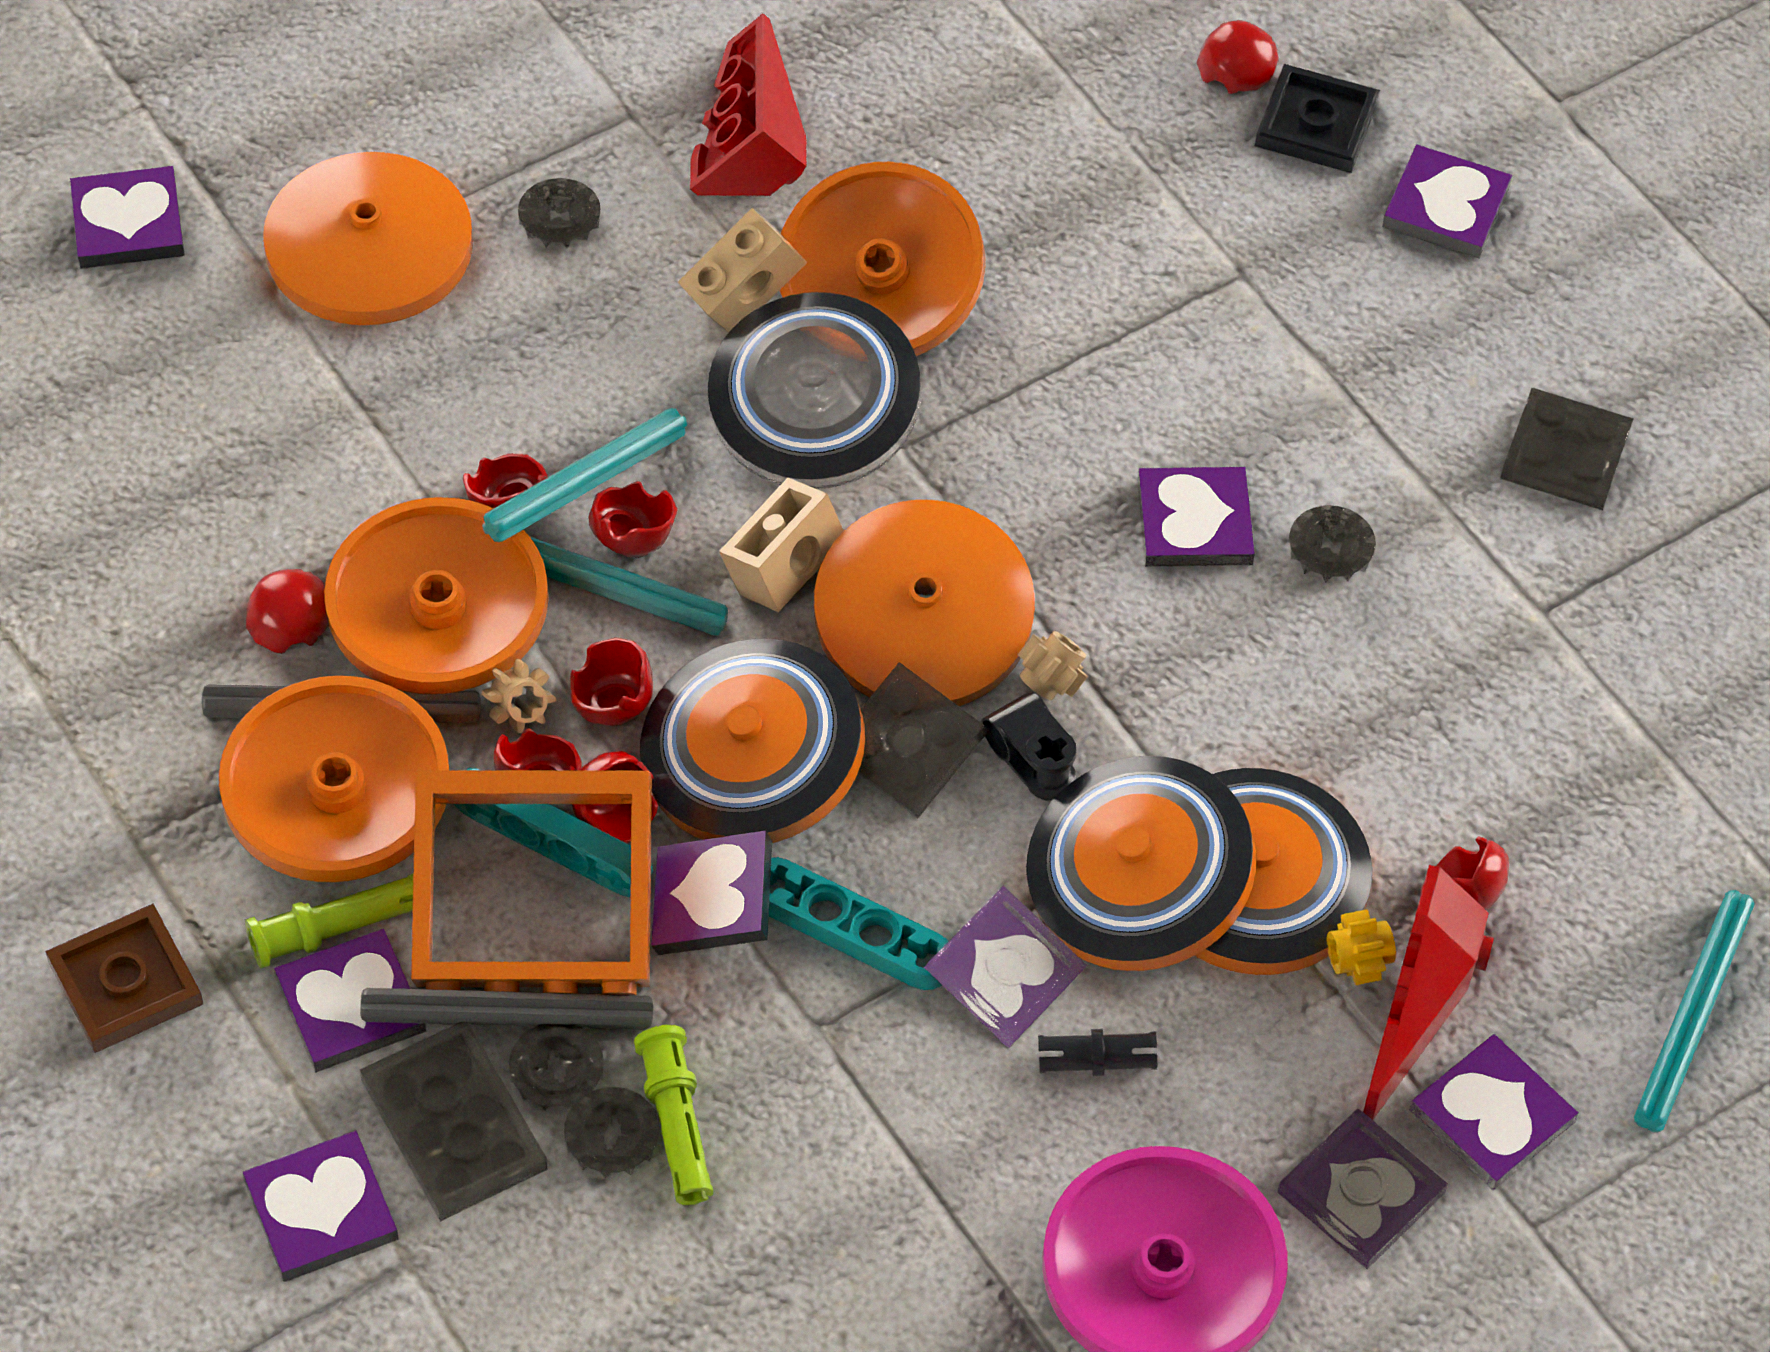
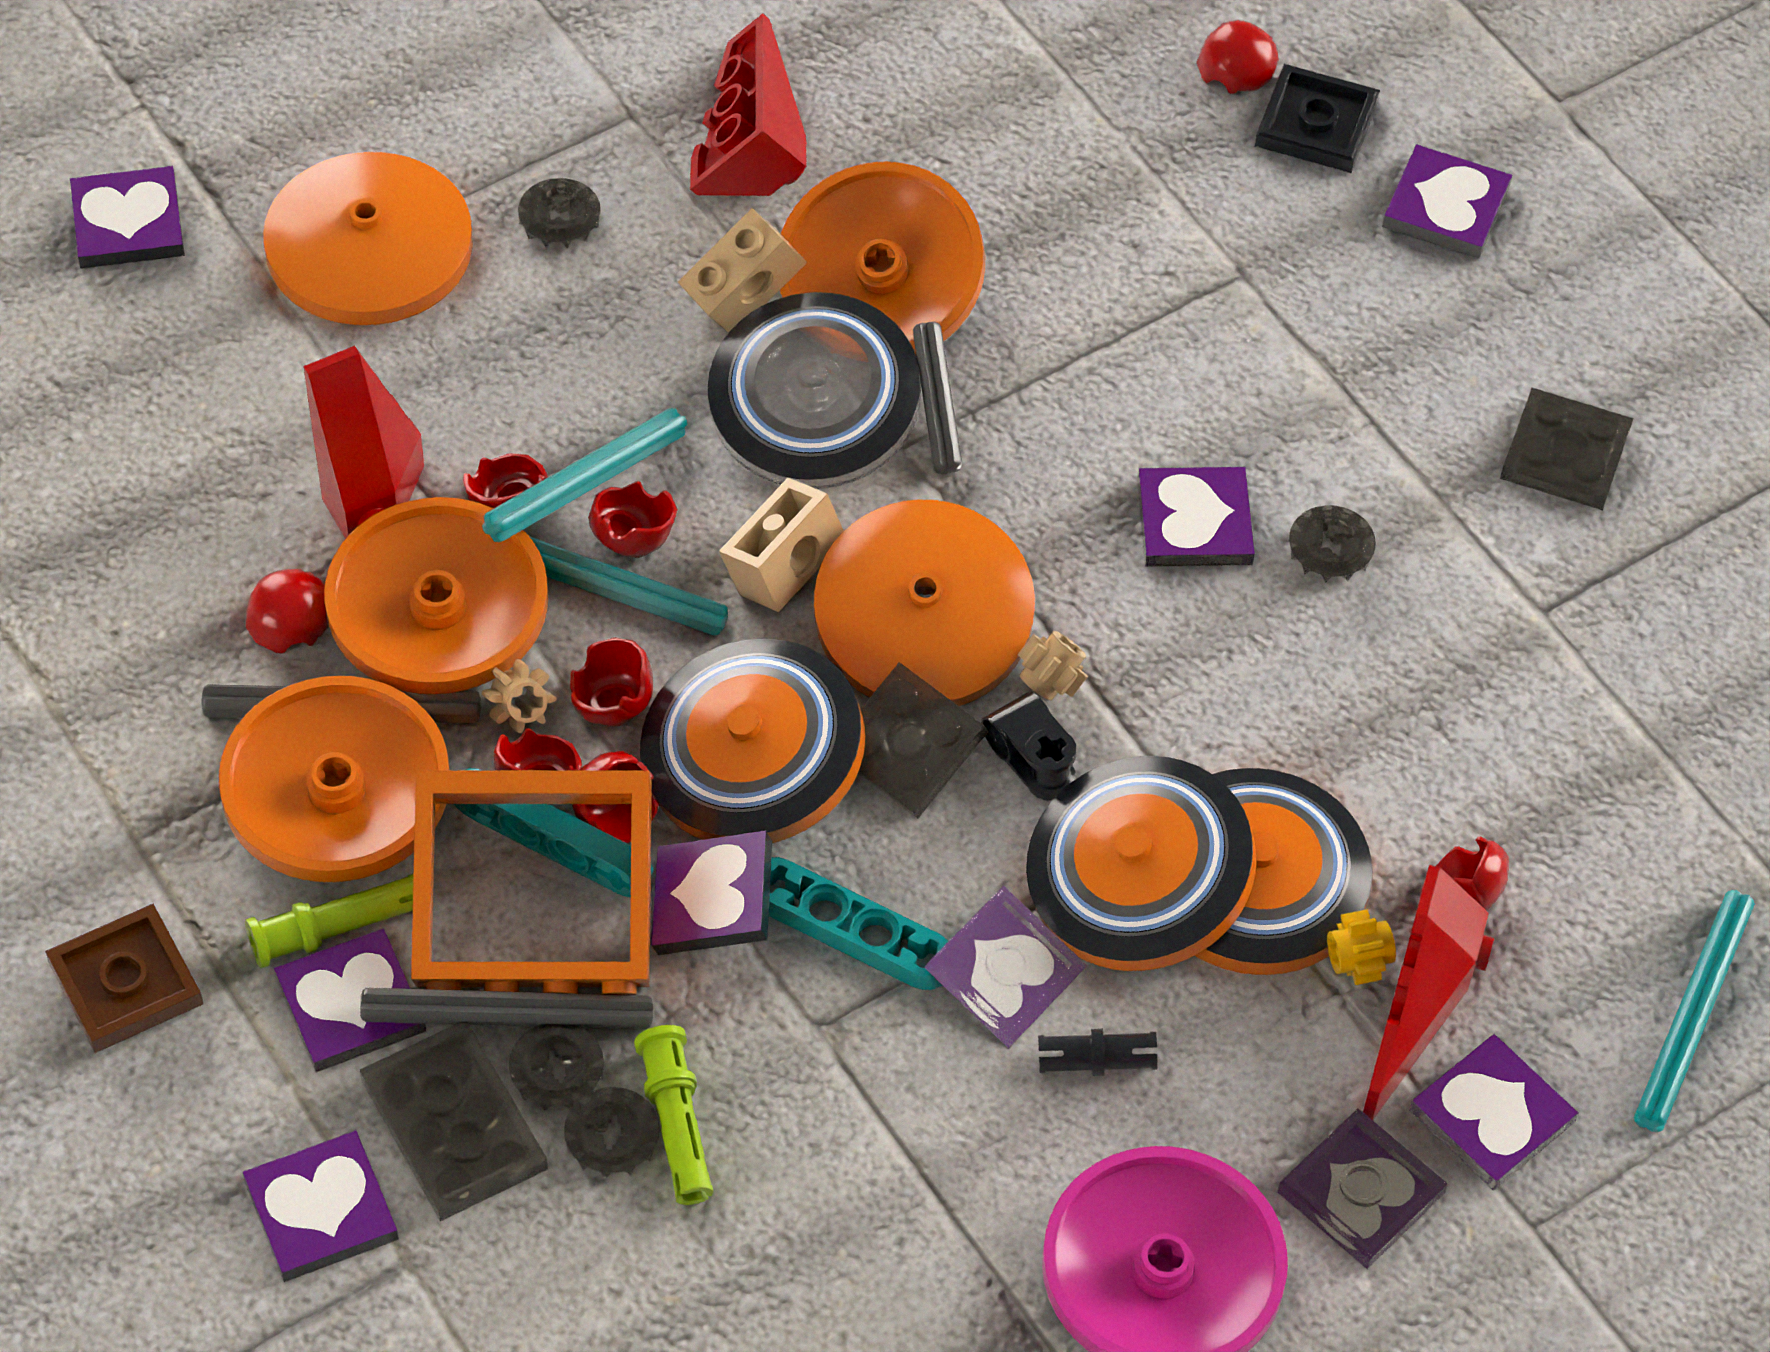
none -> red wedge [303,345,424,539]
none -> dark grey axle [913,322,962,474]

